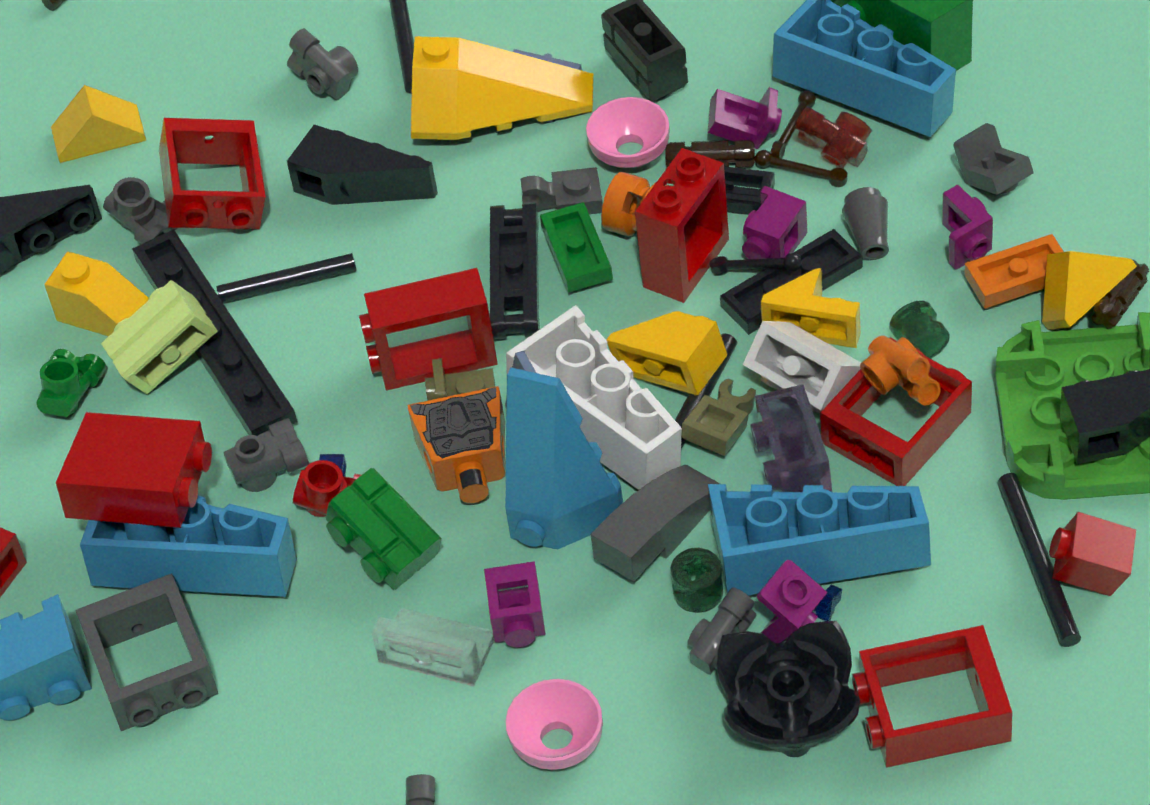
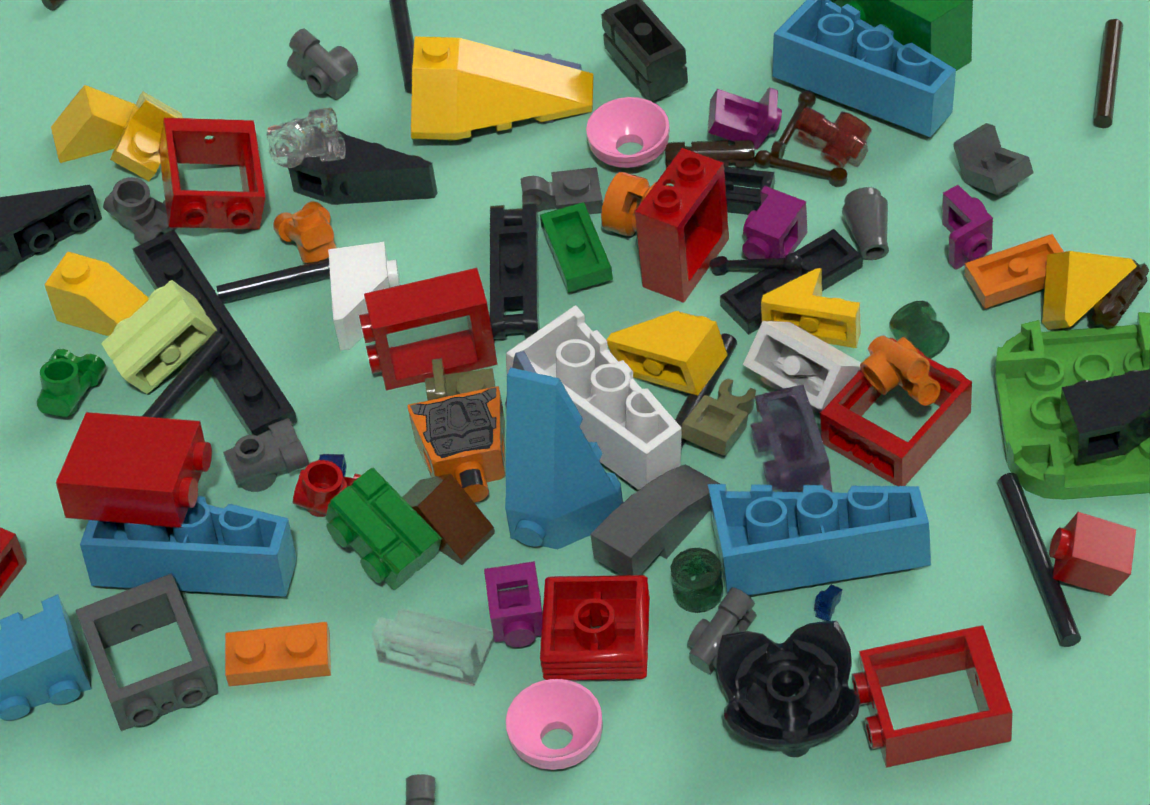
magenta bracket [757,560,827,643] -> none
none -> yellow slope [110,91,183,181]
none -> black piece [142,330,230,418]
none -> orange plate [225,622,331,687]
none -> clear plate [267,107,346,168]
none -> orange plate [273,201,337,263]
none -> white slope [328,242,400,351]
none -> reddish brown slope [402,473,495,565]
none -> red brick [540,575,650,680]
none -> dark brown bar [1094,19,1123,128]

